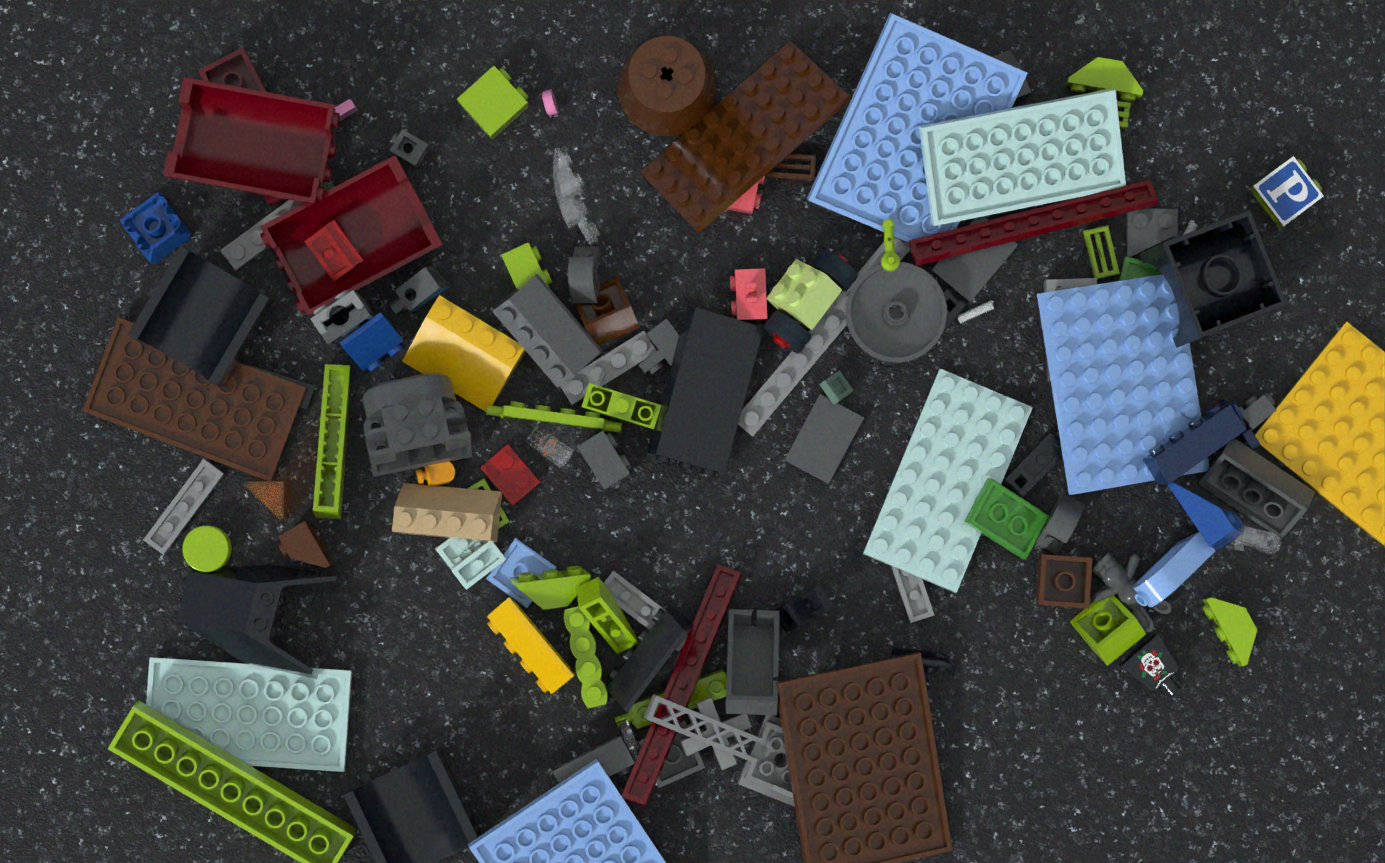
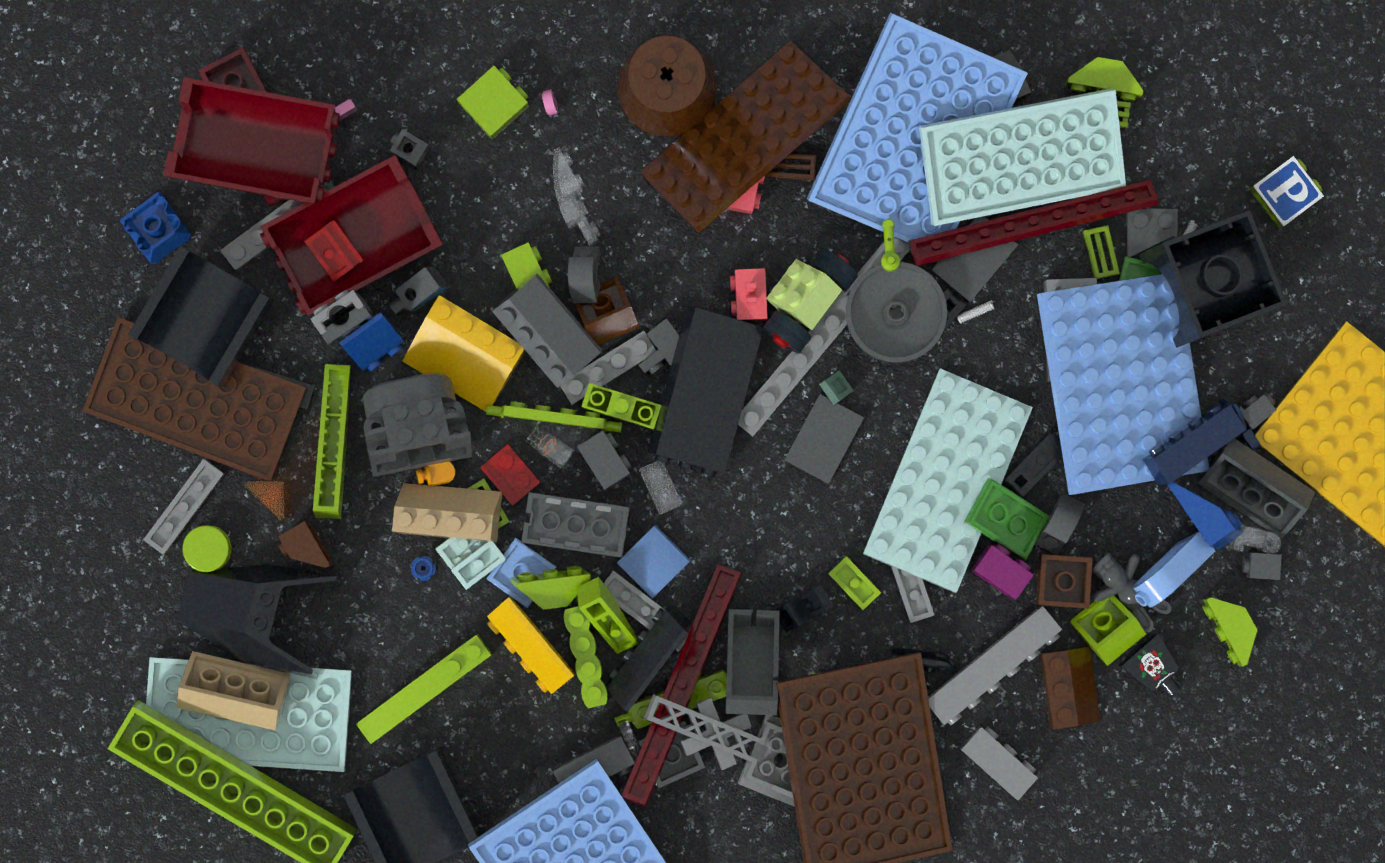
none -> tan slope [177,651,291,731]
none -> lime slope [356,634,493,744]
none -> blue plate [411,556,436,581]
none -> dark grey piece [521,492,630,557]
none -> medium blue slope [617,525,691,599]
none -> clear brick [639,461,683,515]
none -> lime plate [828,556,881,610]
none -> light grey brick [928,606,1062,725]
none -> light grey brick [959,726,1038,800]
none -> magenta brick [971,544,1033,600]
none -> reddish brown slope [1040,646,1100,730]
none -> dark grey brick [1242,553,1282,580]

